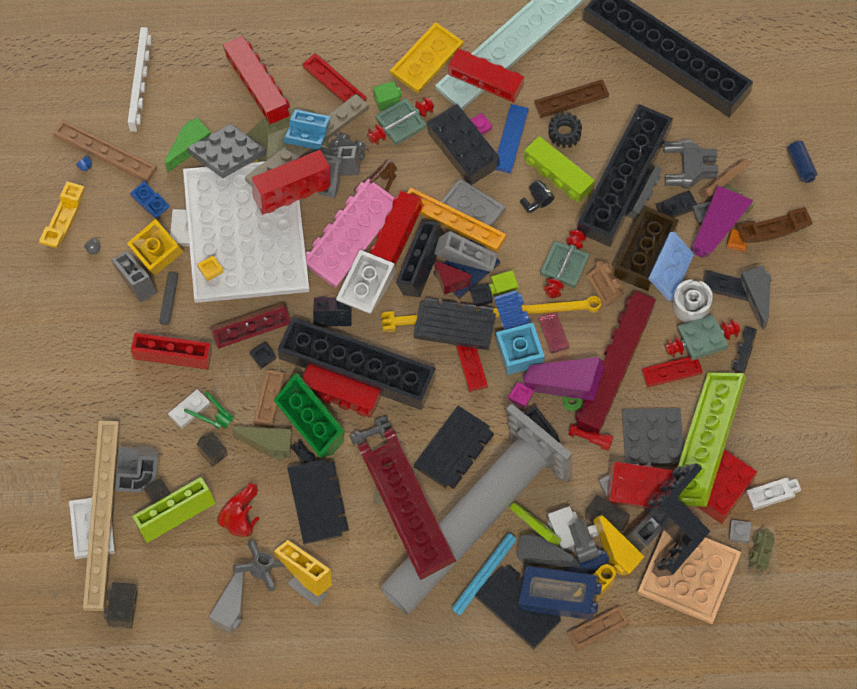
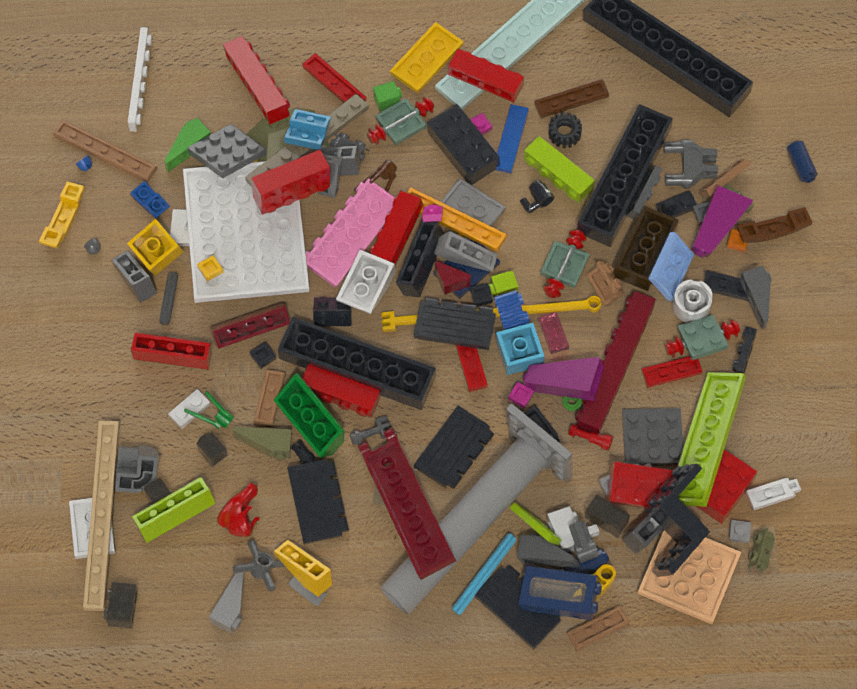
yellow slope [593,515,645,576] -> none
none -> dark pink plate [422,205,443,222]

